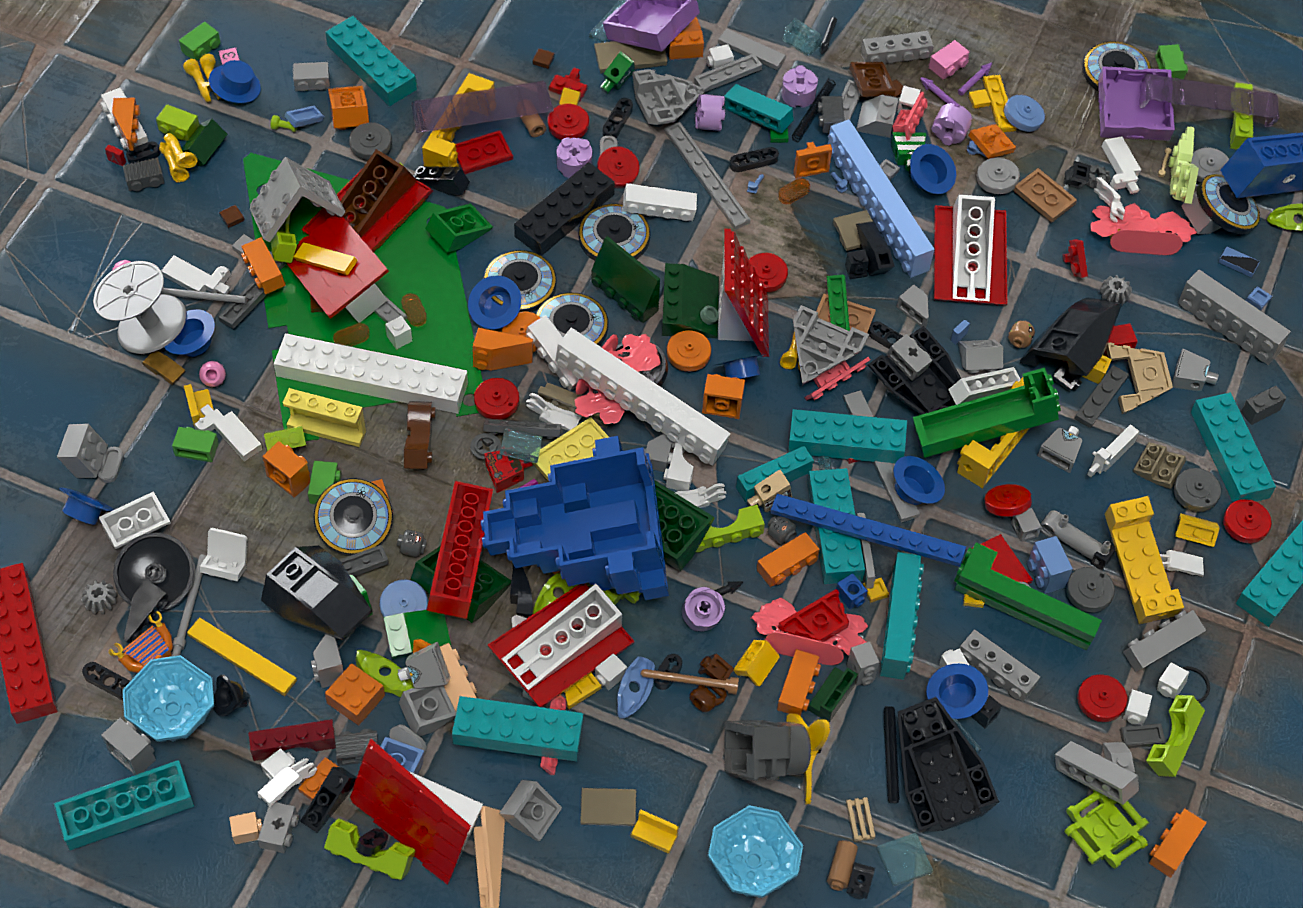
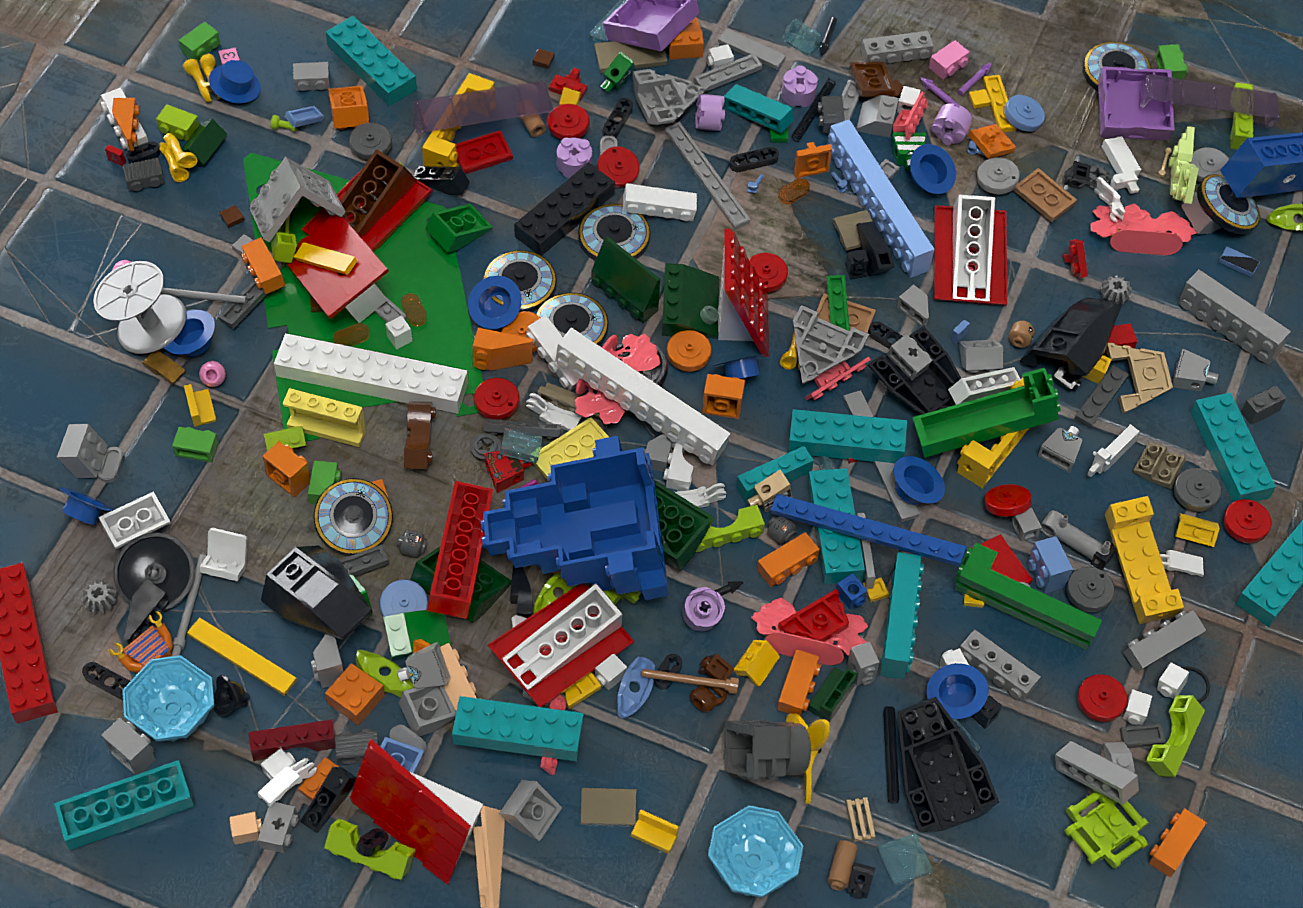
white piece [161,255,231,294] -> none
white piece [194,404,262,462] -> none
medium blue tile [1246,287,1272,311] -> none

